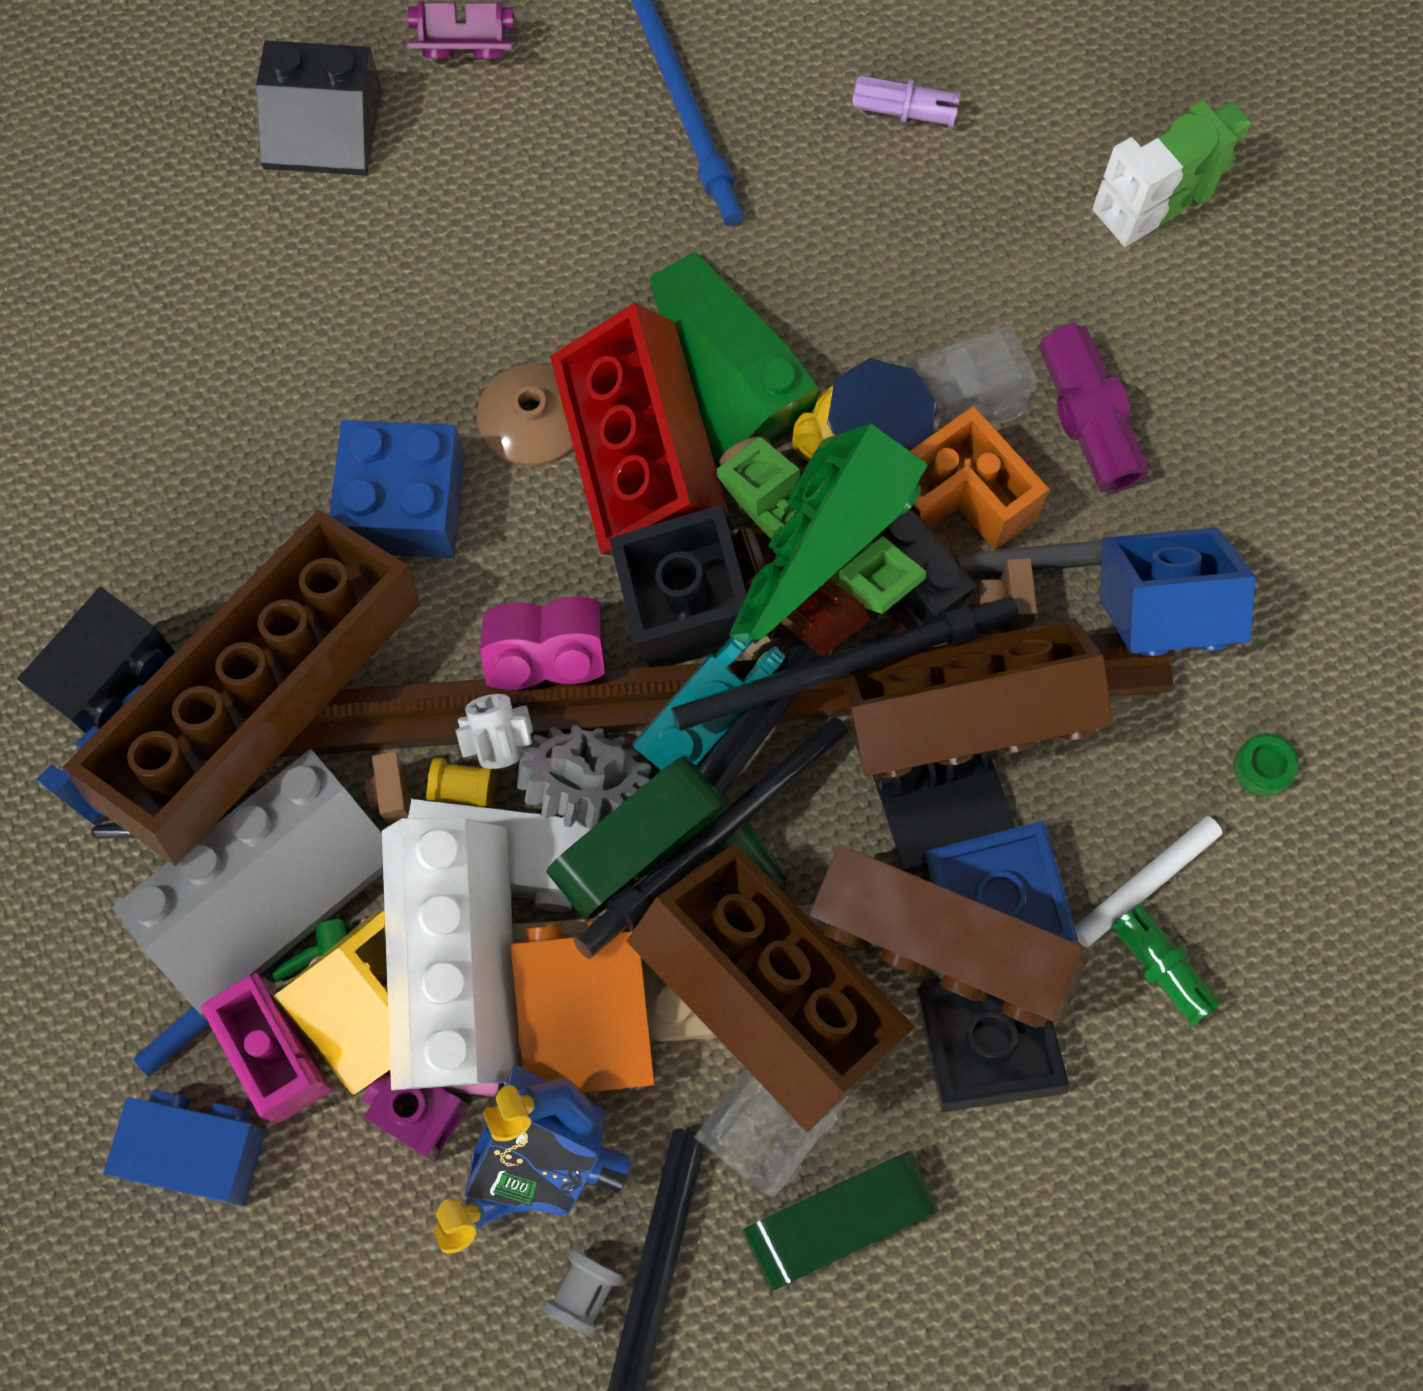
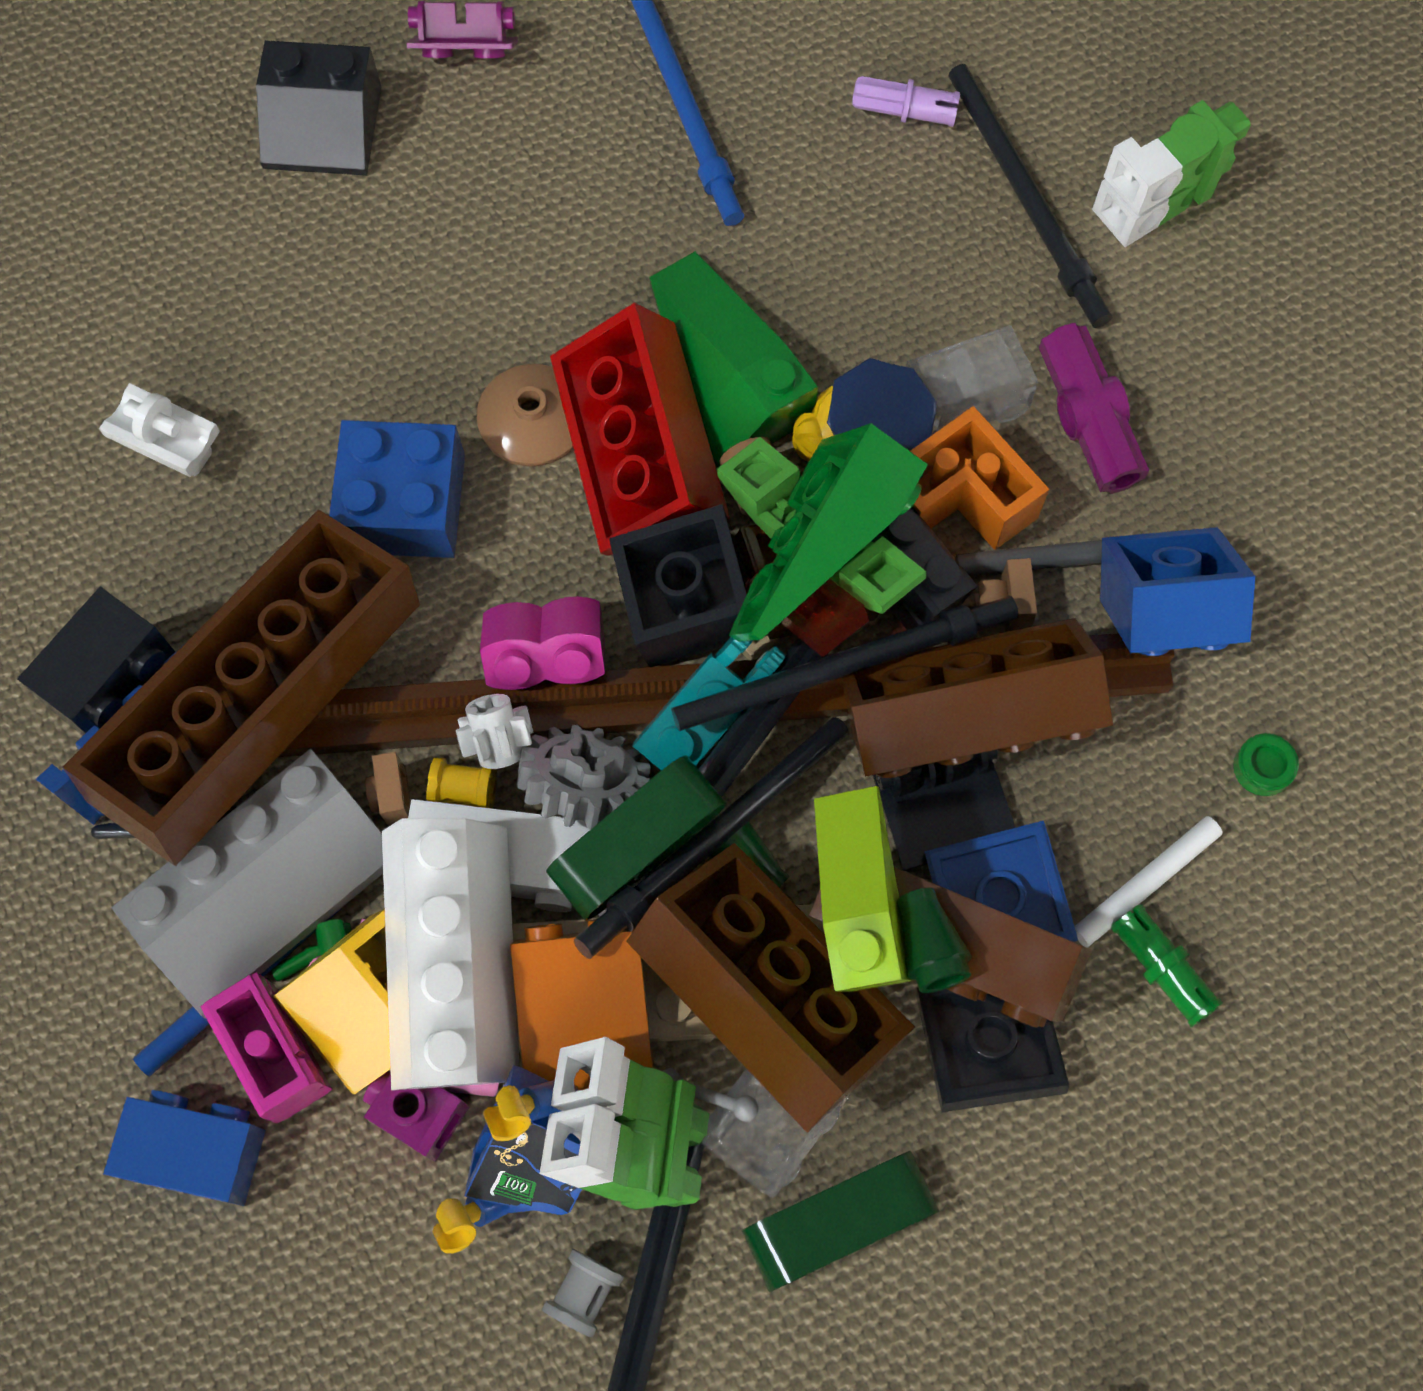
none -> white hips [99,383,220,477]
none -> hips [539,1037,709,1210]
none -> light grey hinge [663,1068,759,1122]
none -> lime slope [814,786,915,992]
none -> dark green cone [897,888,972,993]
none -> black bar [948,64,1112,328]

